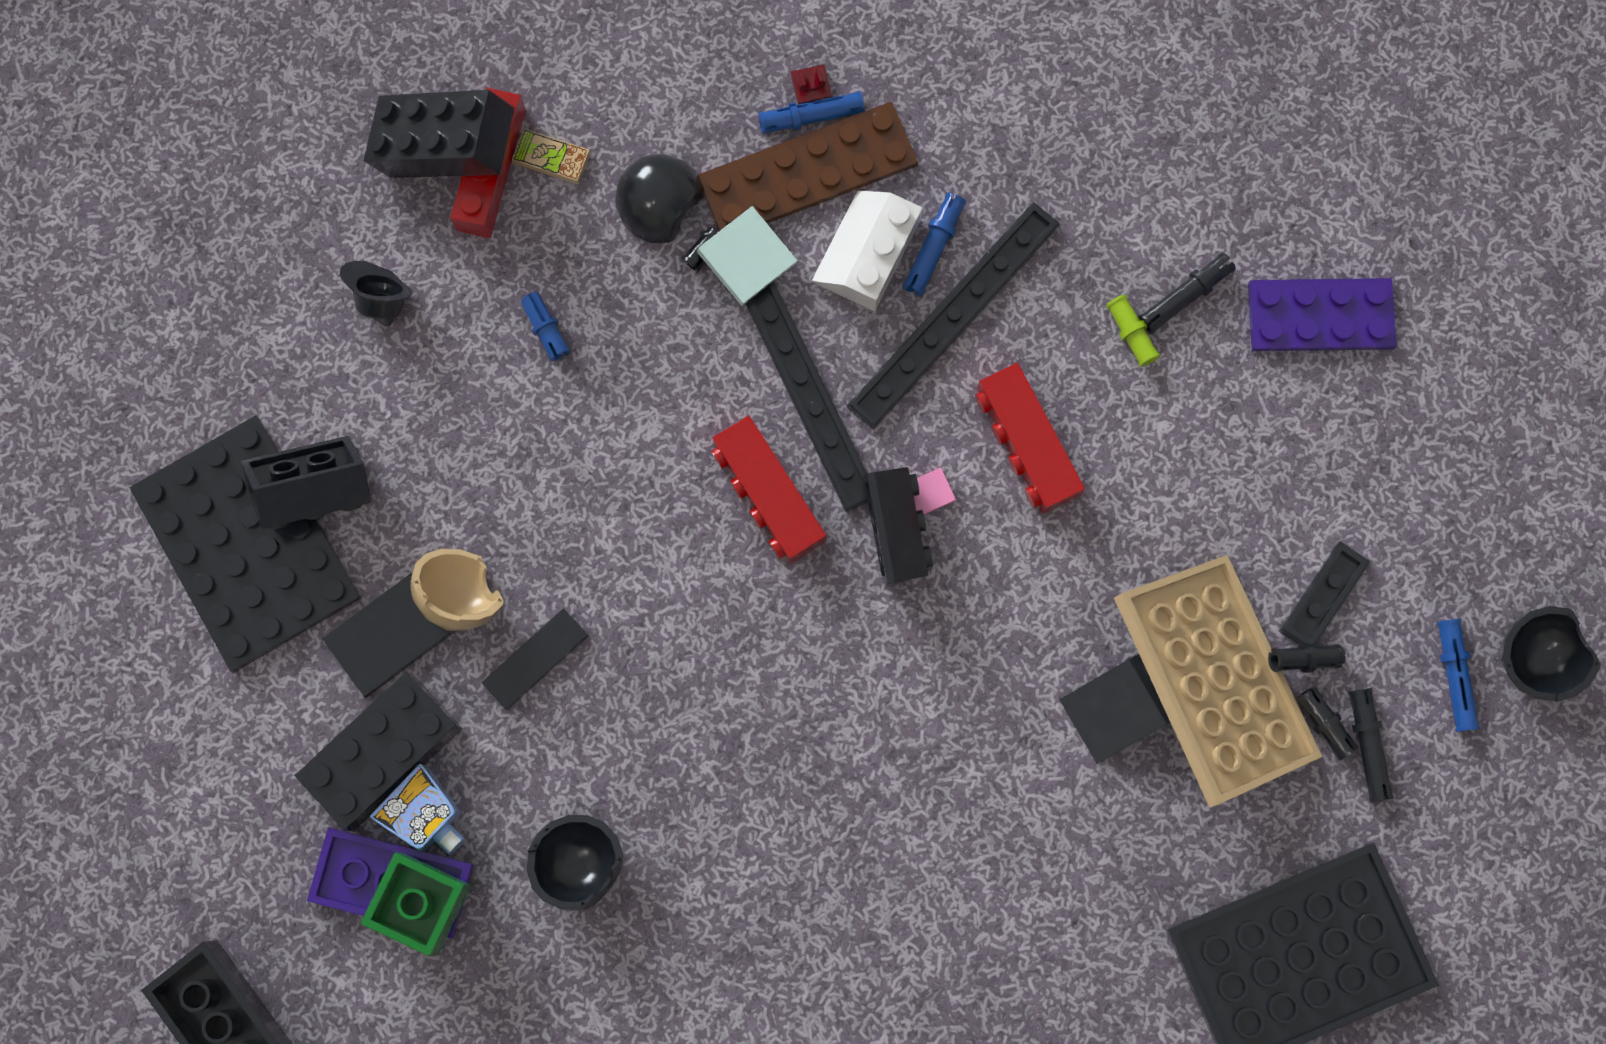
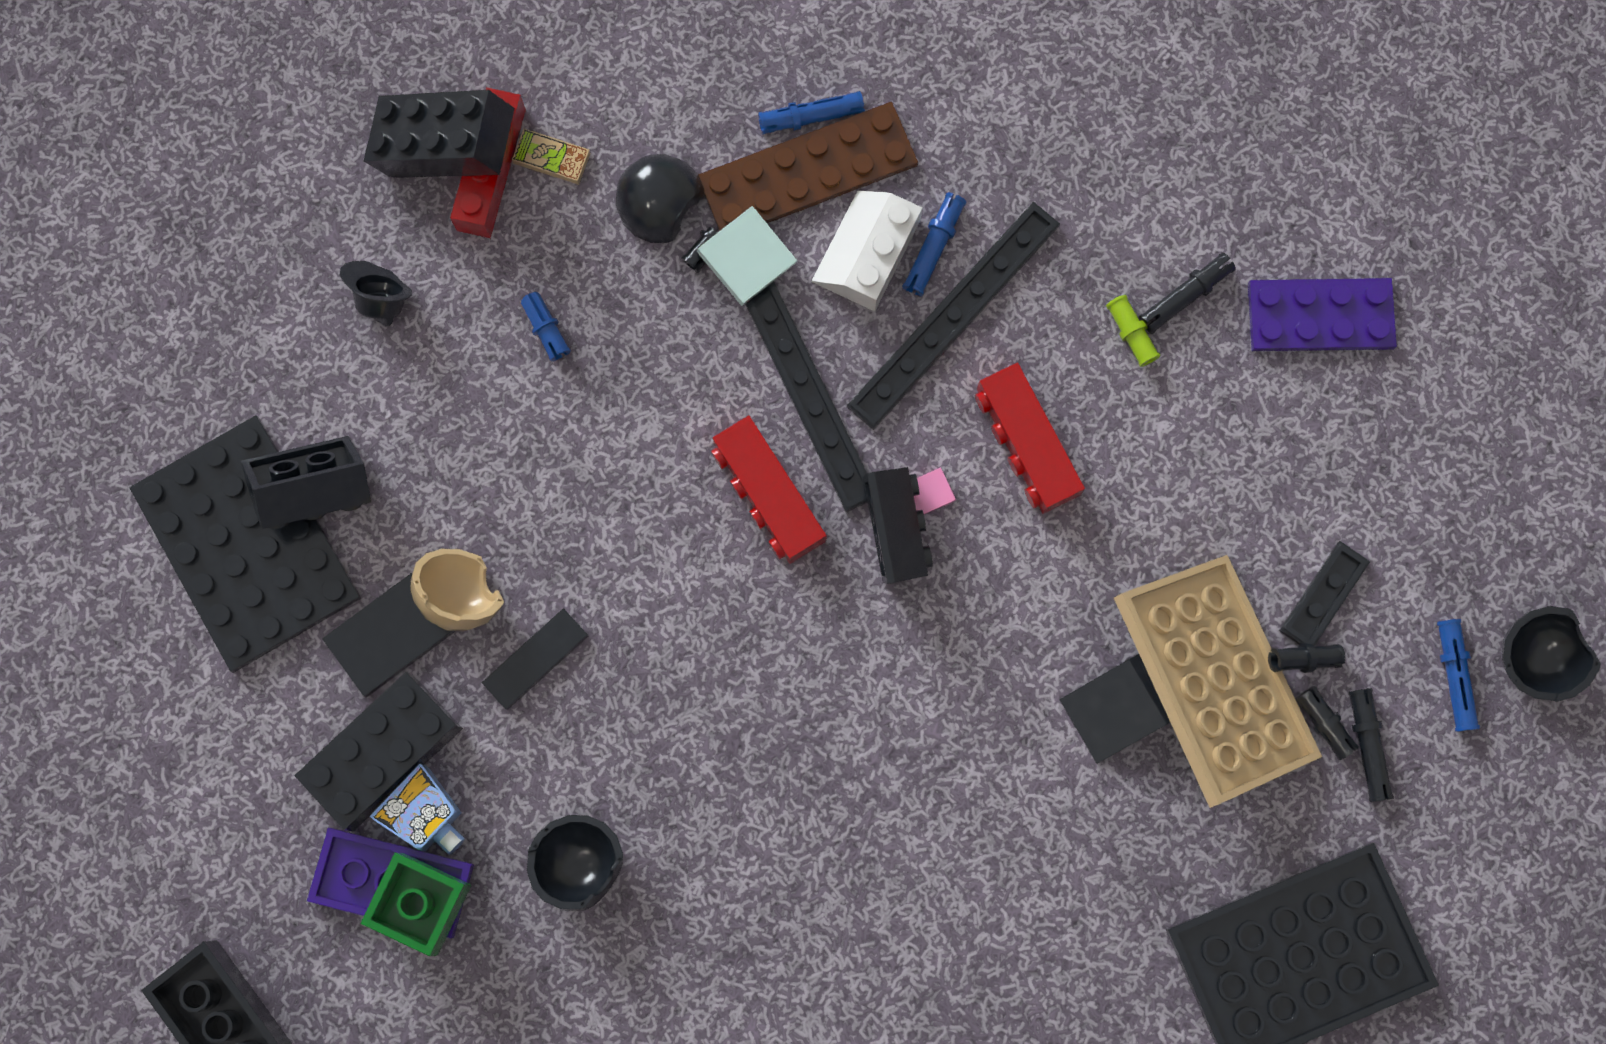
dark red tile [791,64,832,104] -> none

